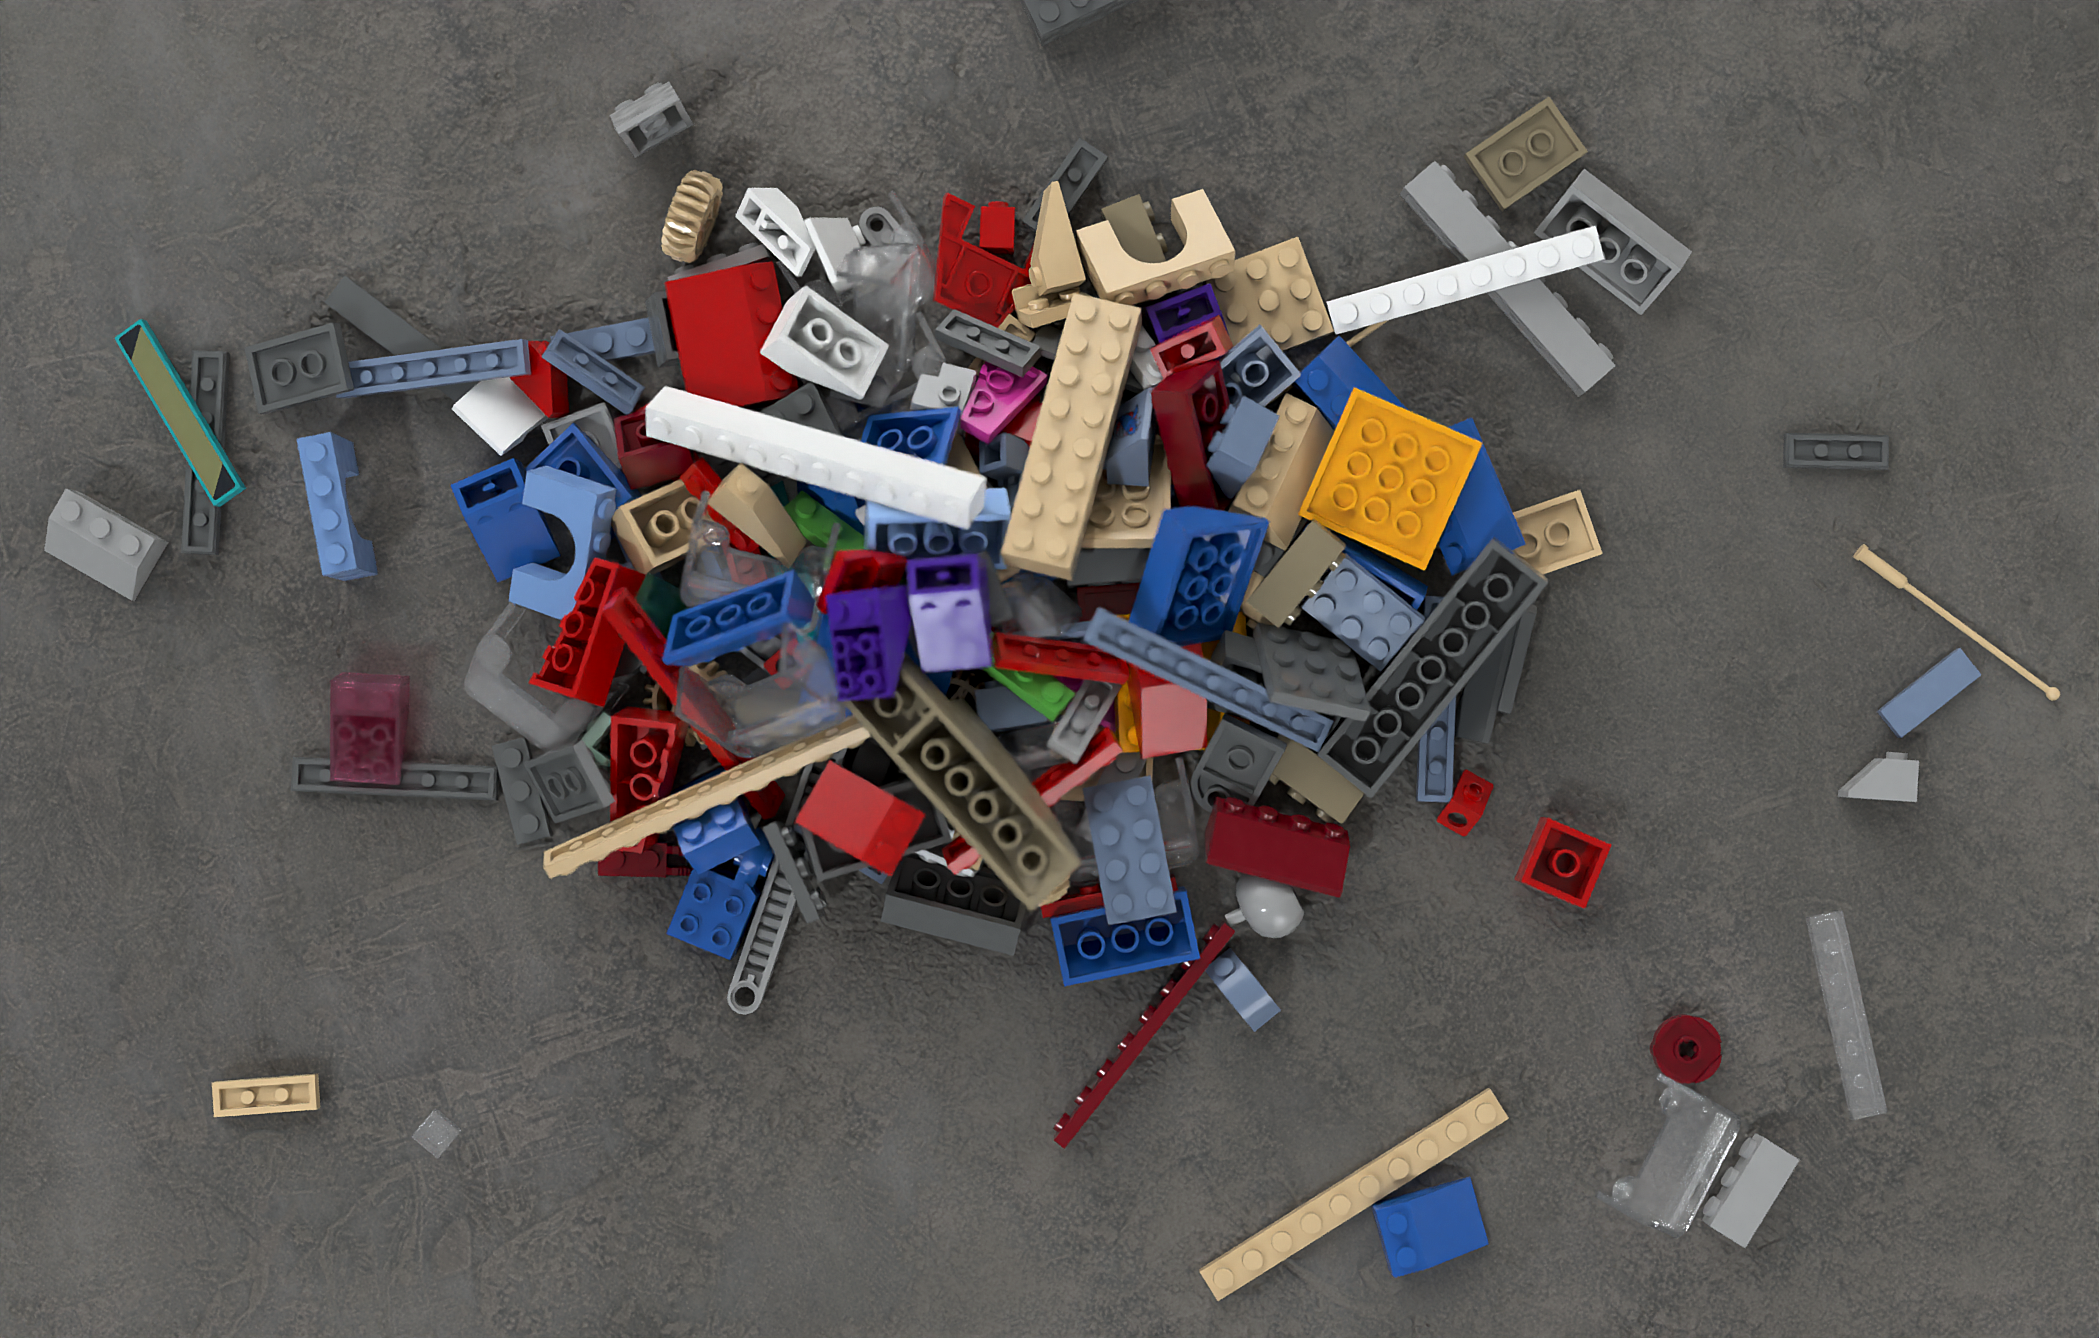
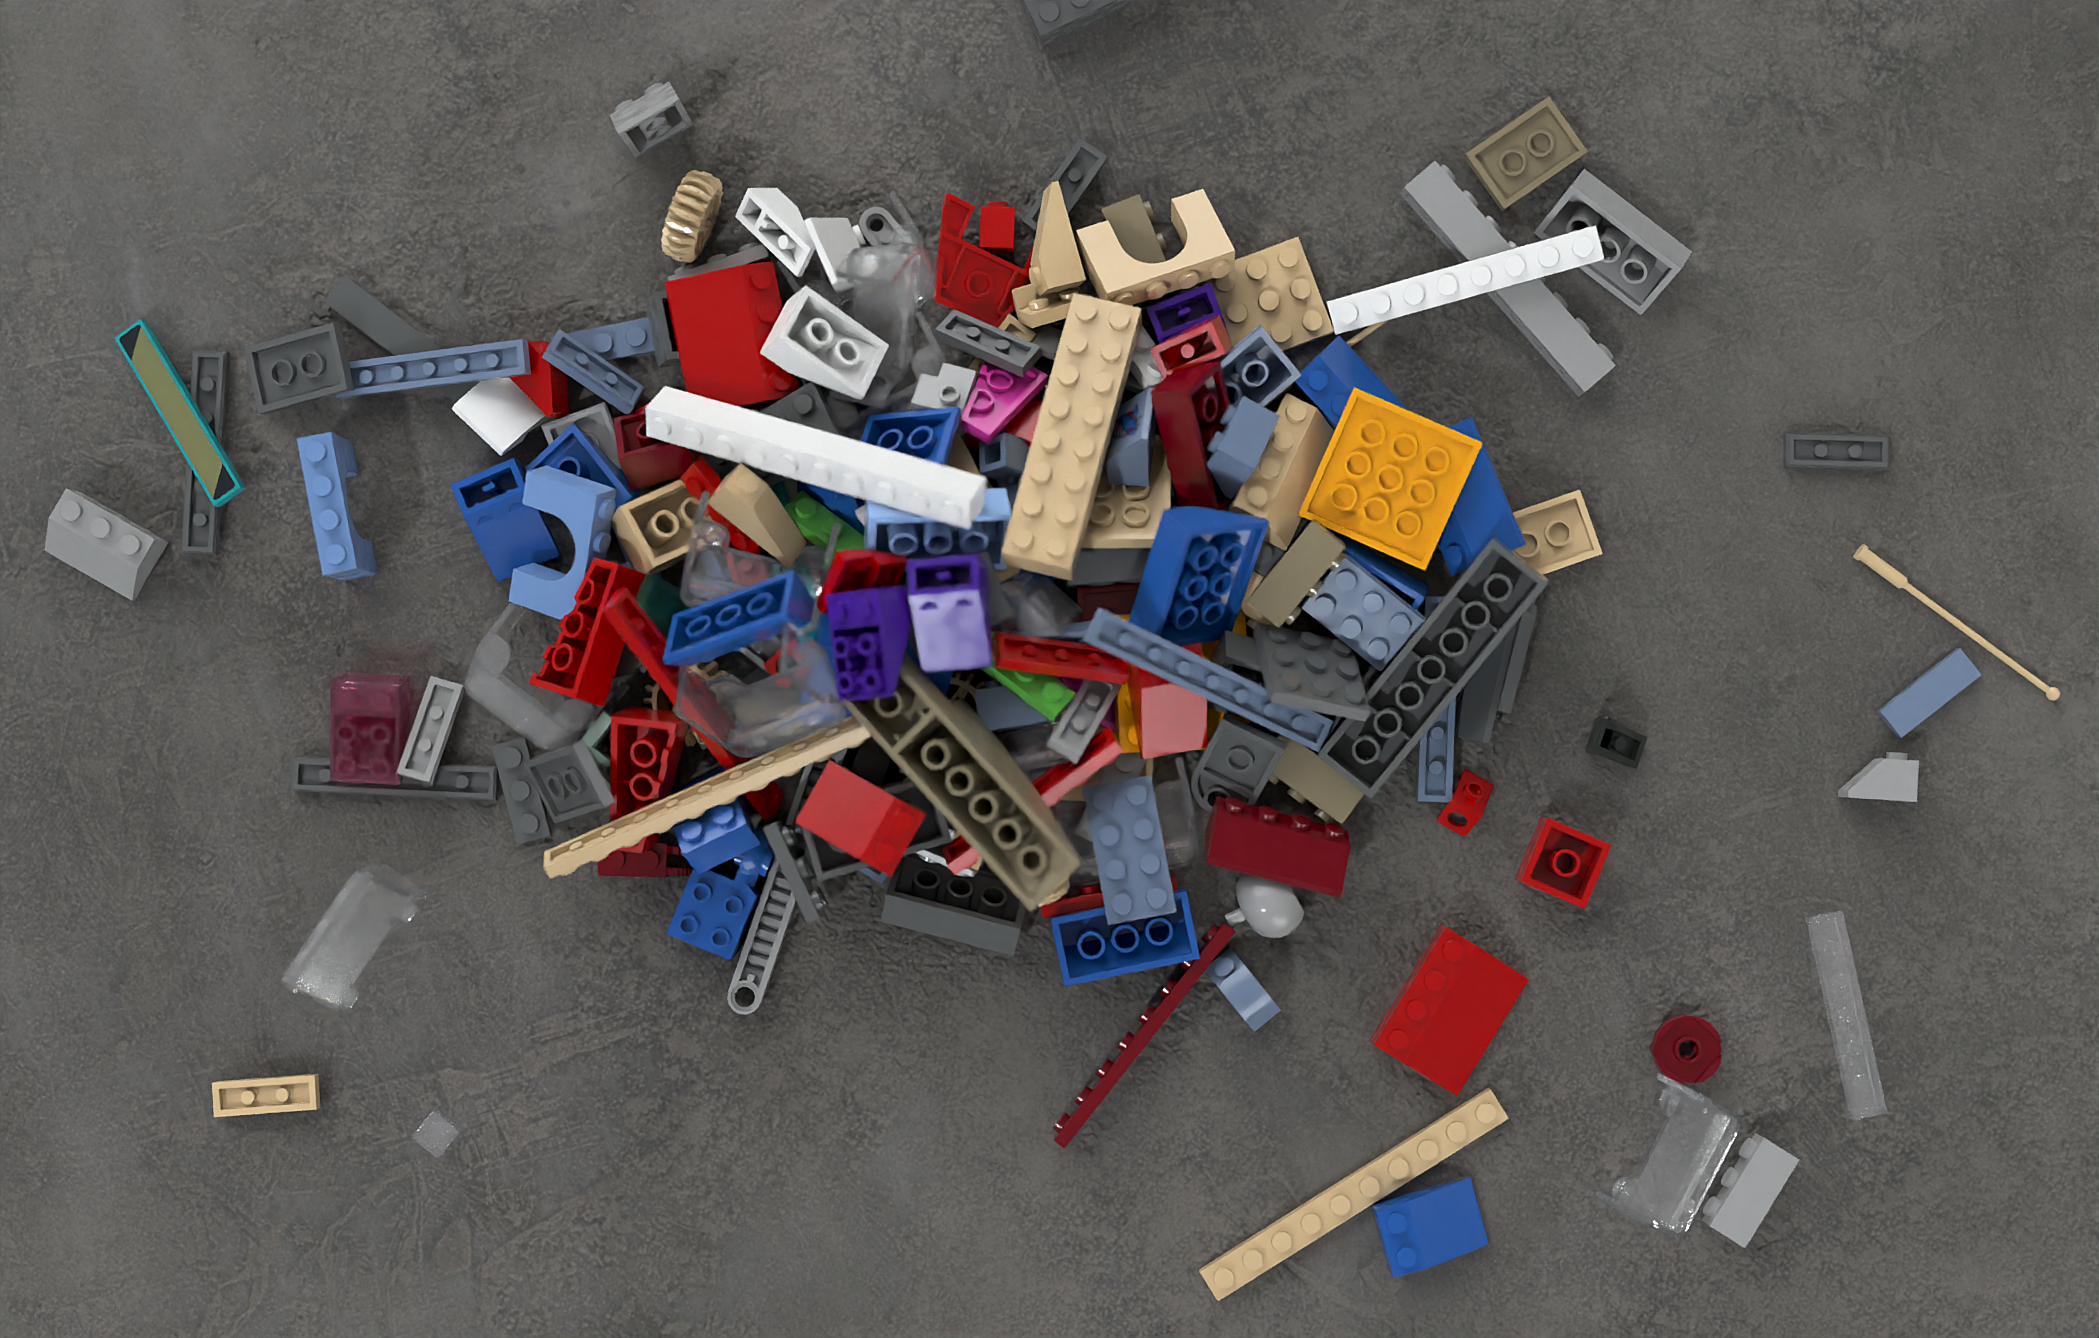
none -> clear windscreen [281,864,428,1012]
none -> light grey plate [396,676,466,784]
none -> red slope [1369,925,1529,1096]
none -> pearl dark grey slope [1585,717,1648,769]

